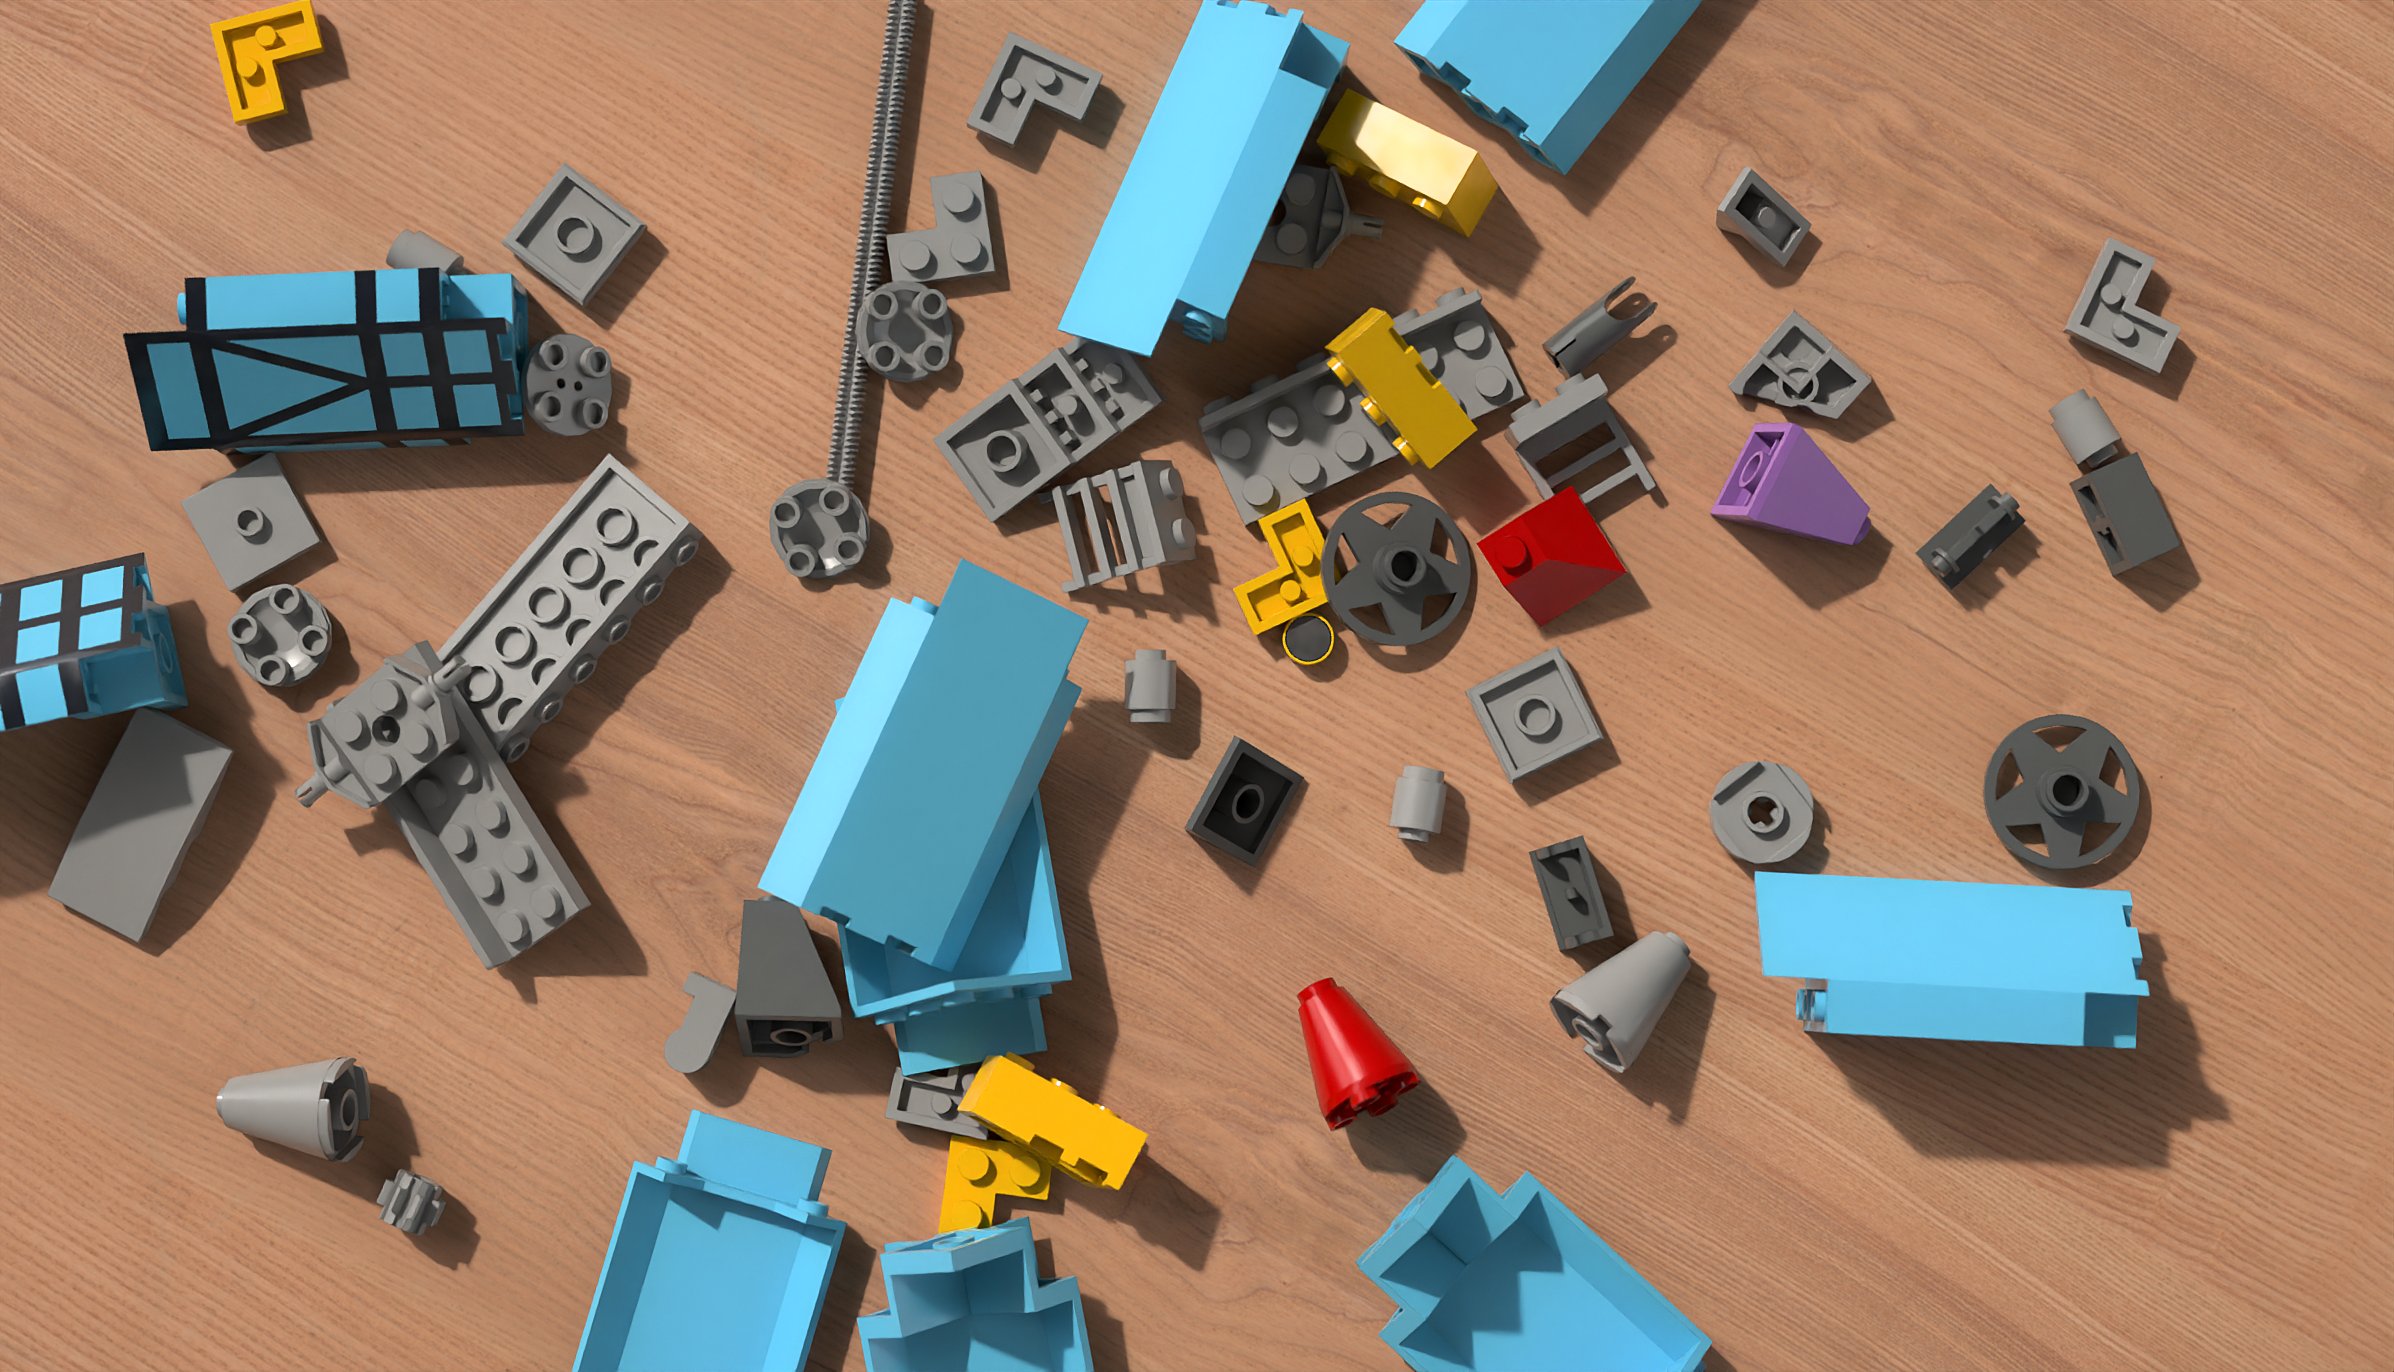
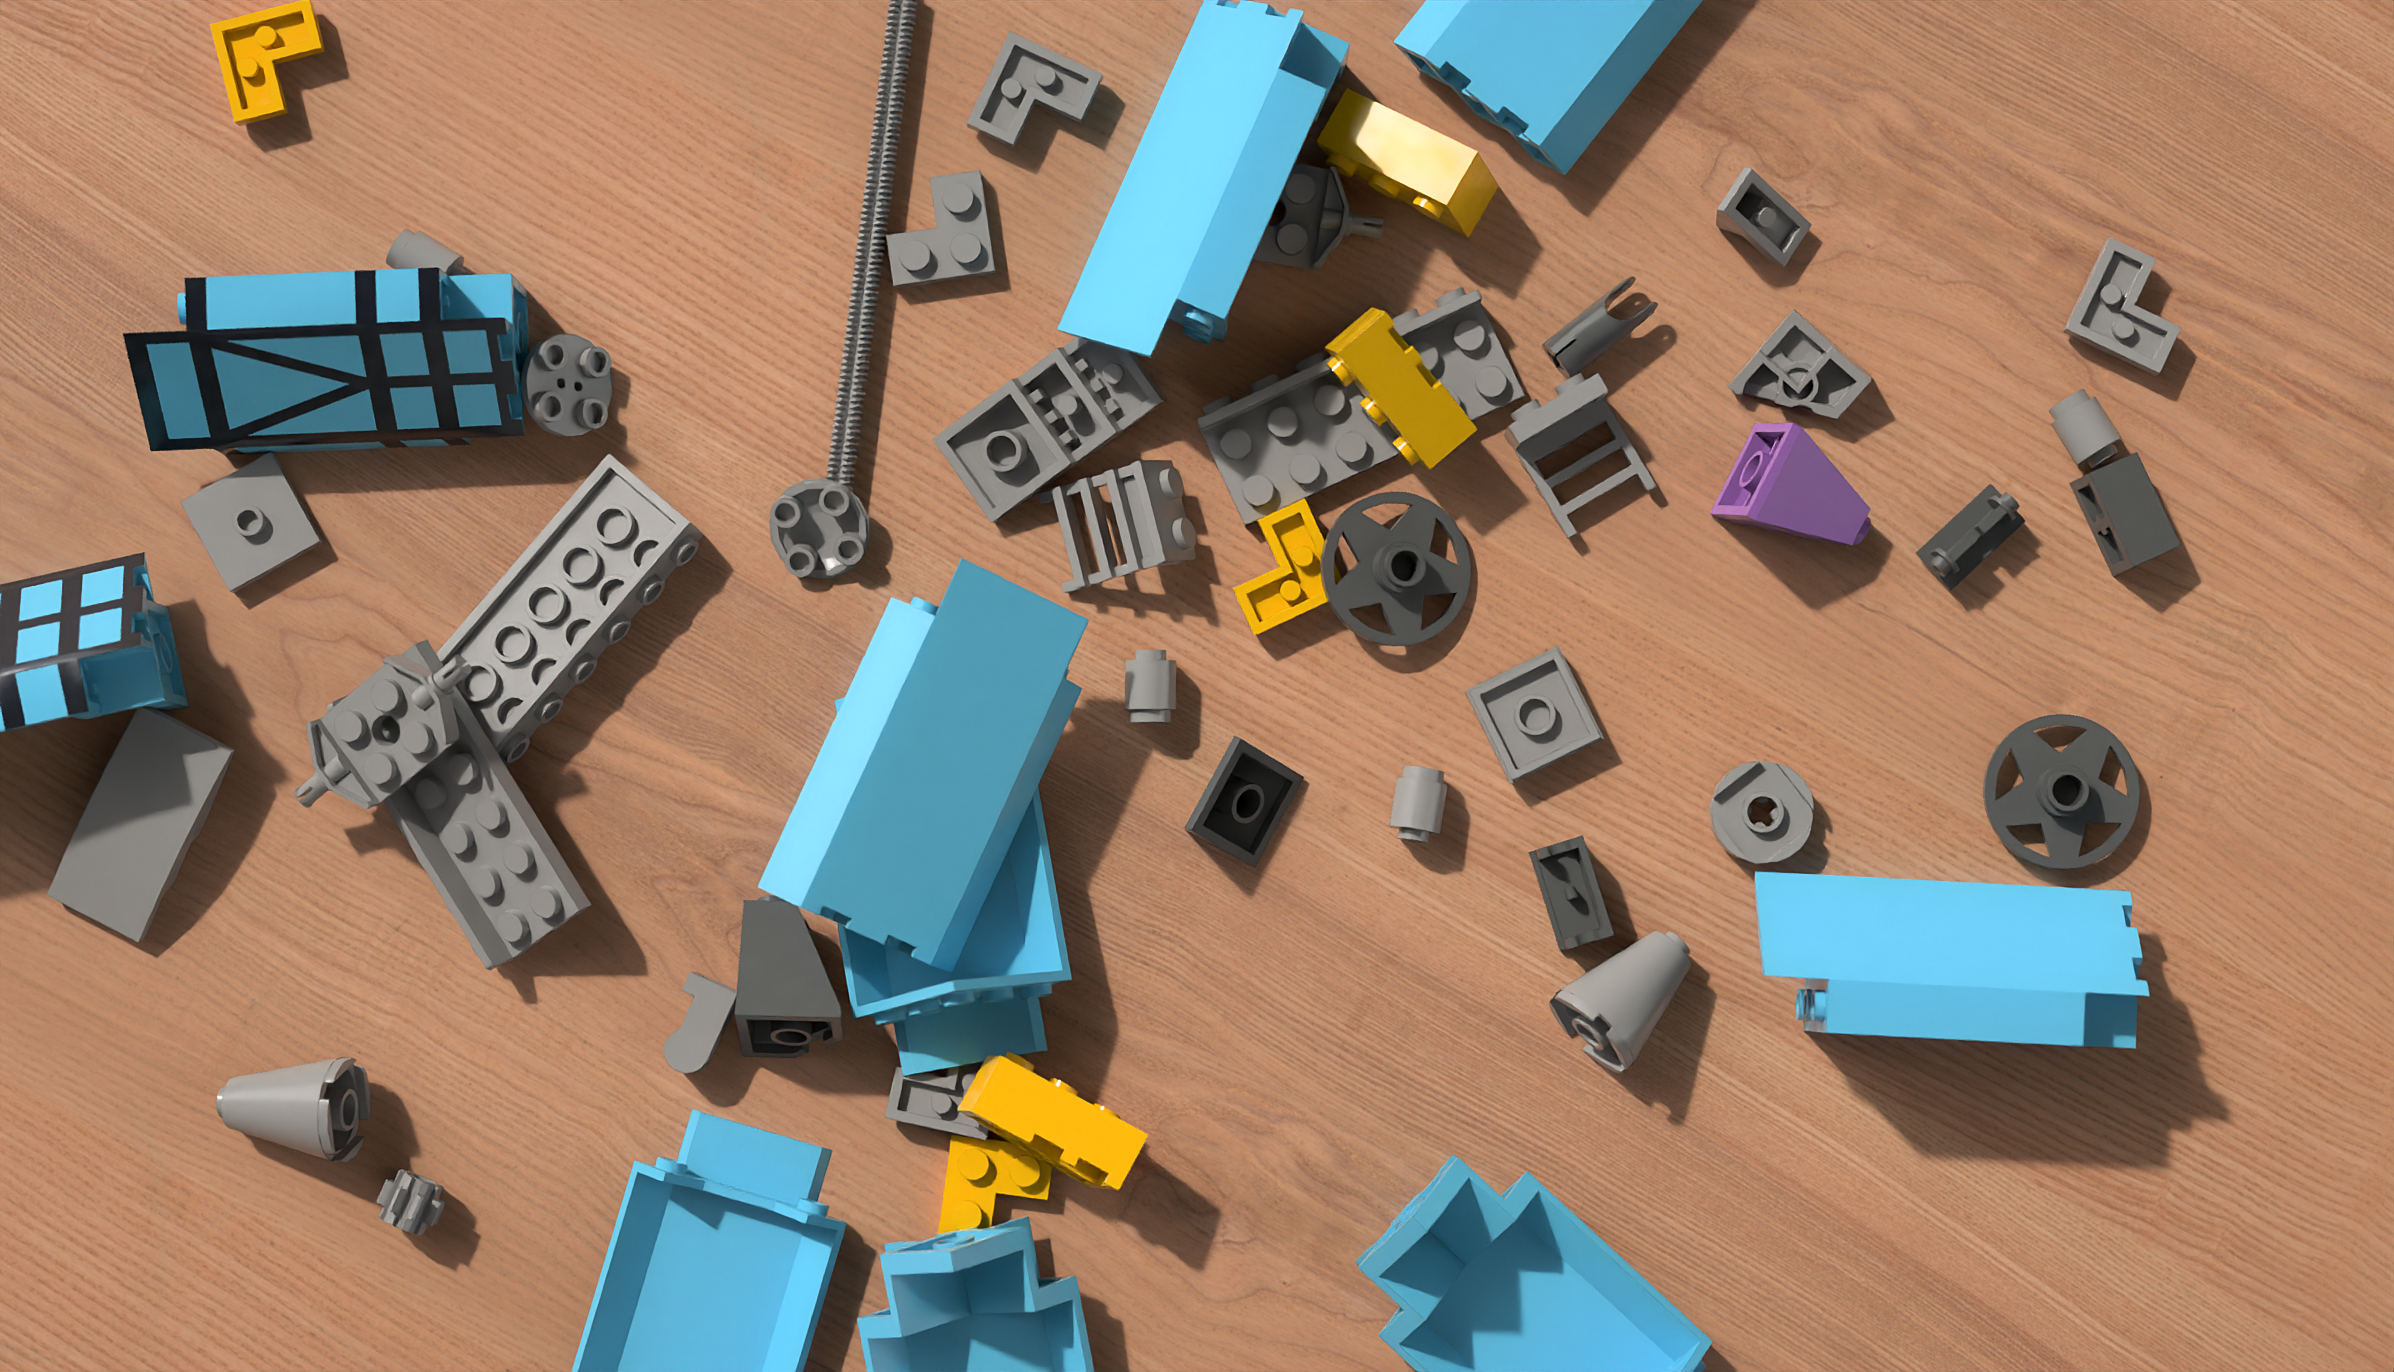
light grey dish [227,584,332,687] -> none
light grey plate [501,162,648,307] -> none
light grey dish [855,280,954,383] -> none
flat silver tile [1282,613,1334,666] -> none
red cone [1297,977,1421,1131] -> none
red slope [1476,485,1628,627] -> none

